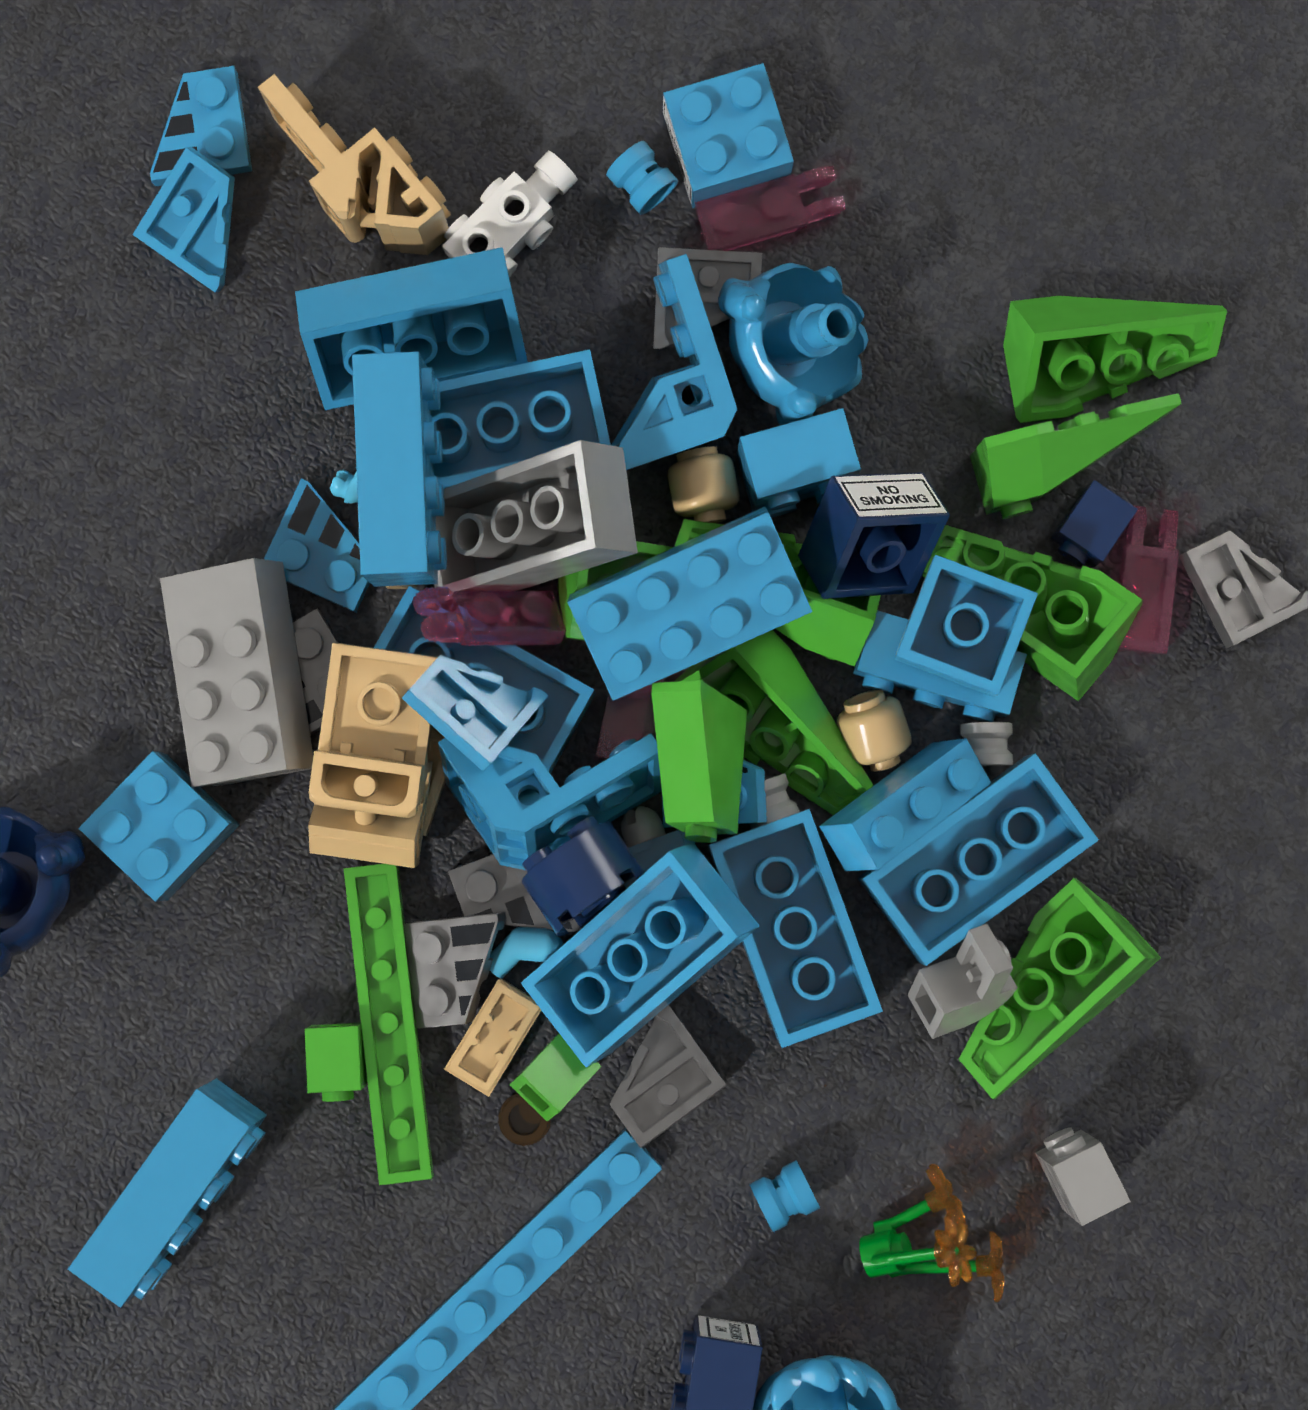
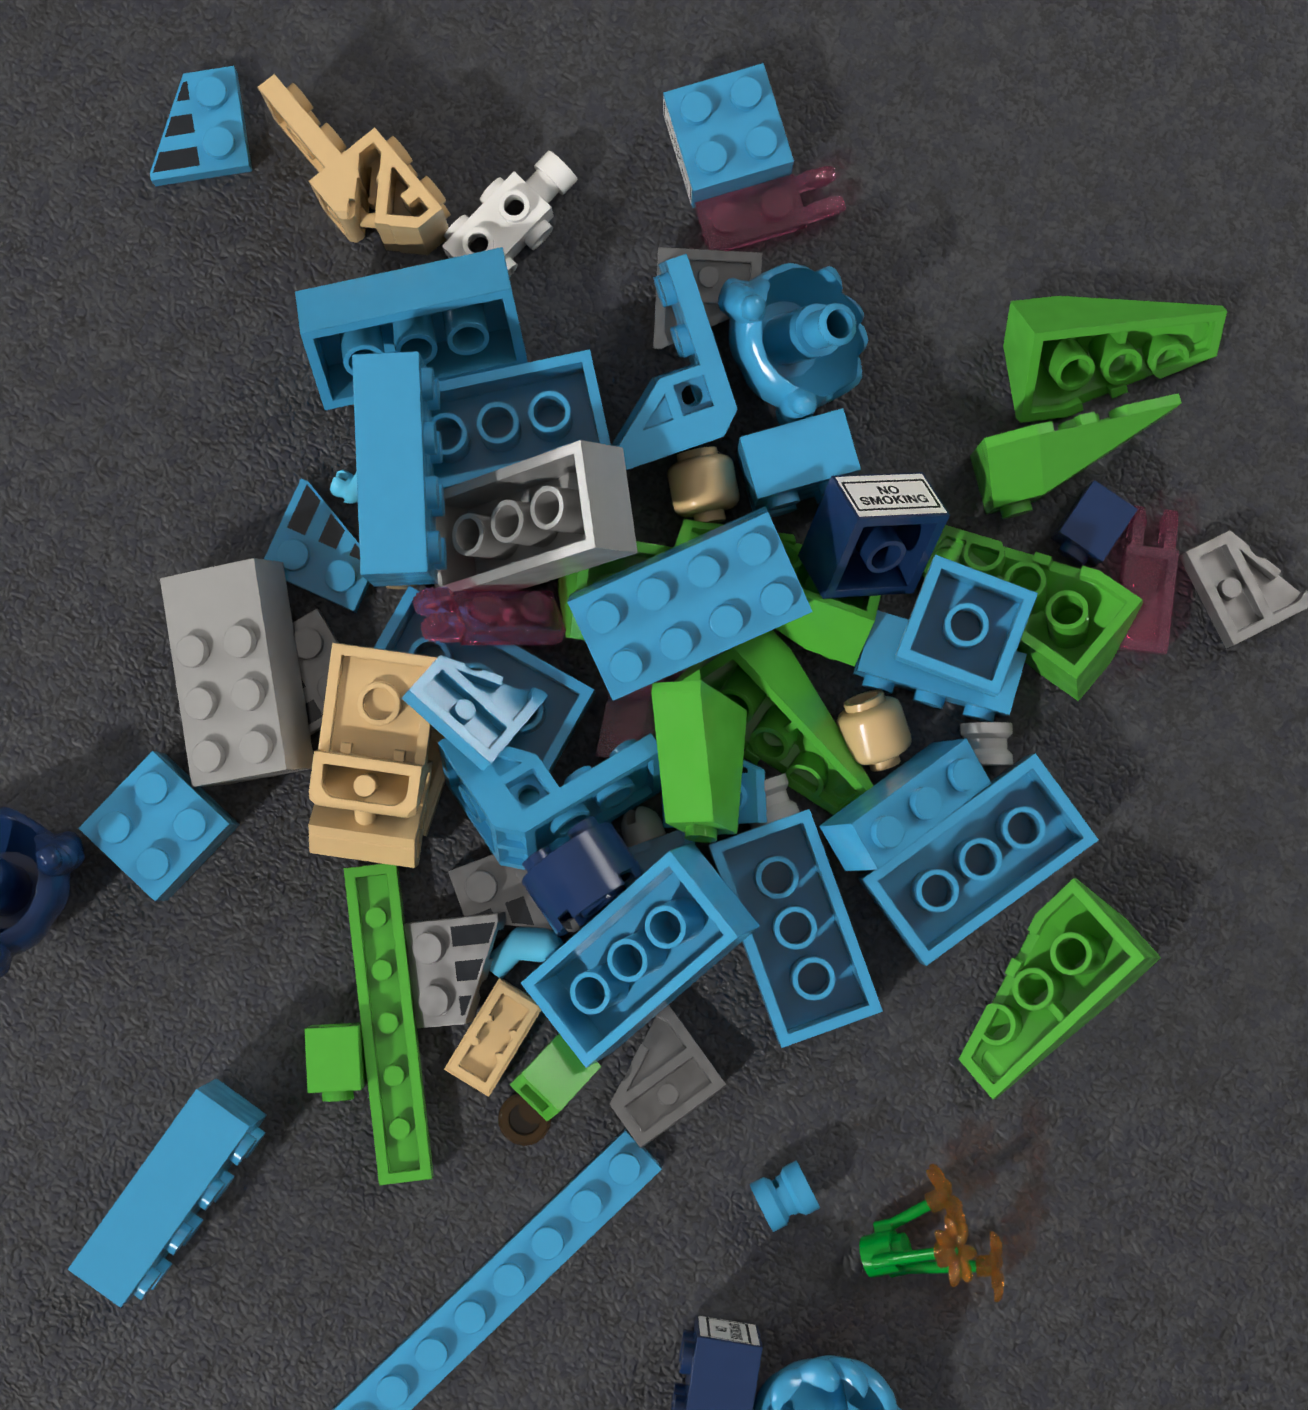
dark azure wing [132,147,235,292] -> none
dark azure wheel [606,141,679,215] -> none
light grey brick [908,924,1018,1039] -> none
light grey brick [1035,1127,1131,1226] -> none

